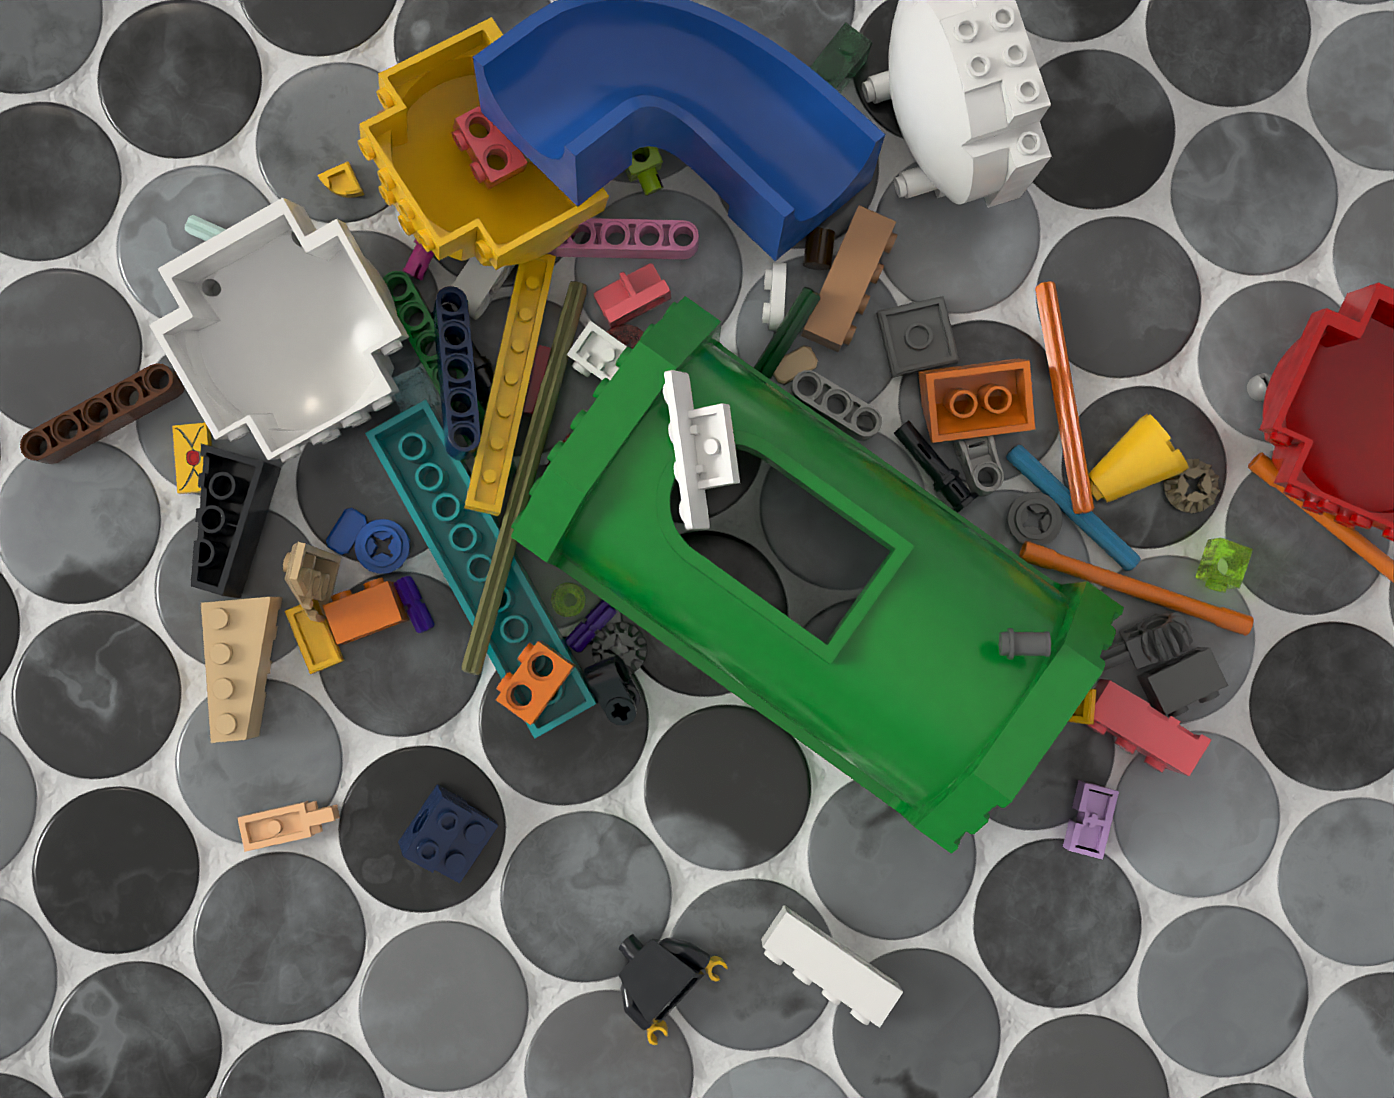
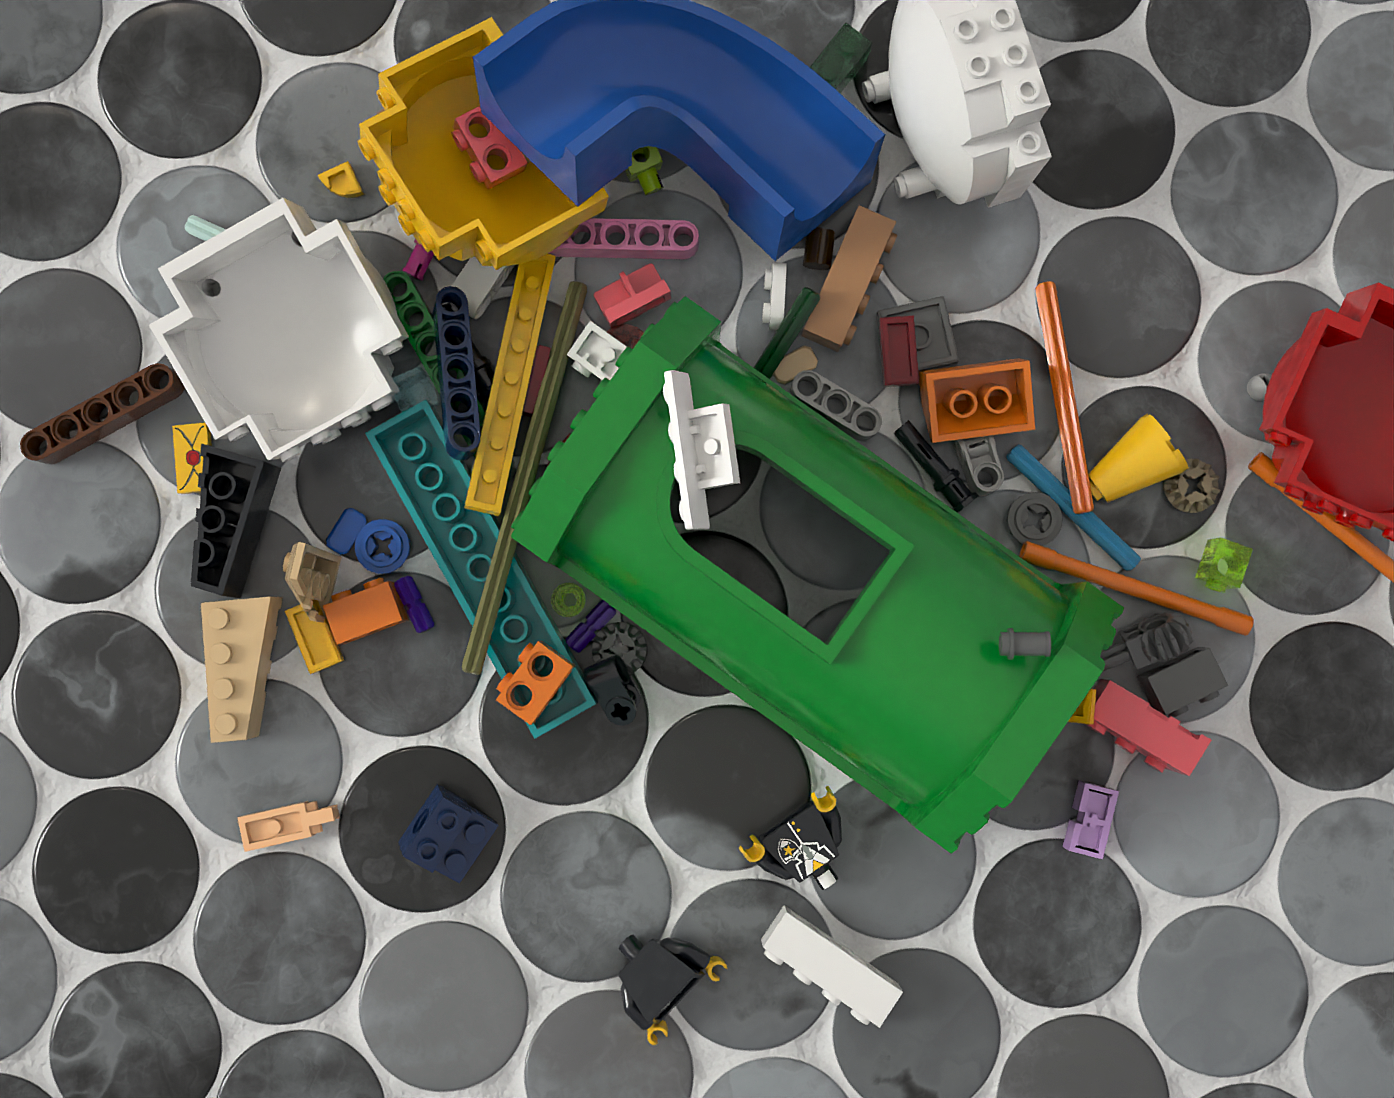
none -> black torso [739,786,842,890]
none -> dark red tile [878,315,919,387]

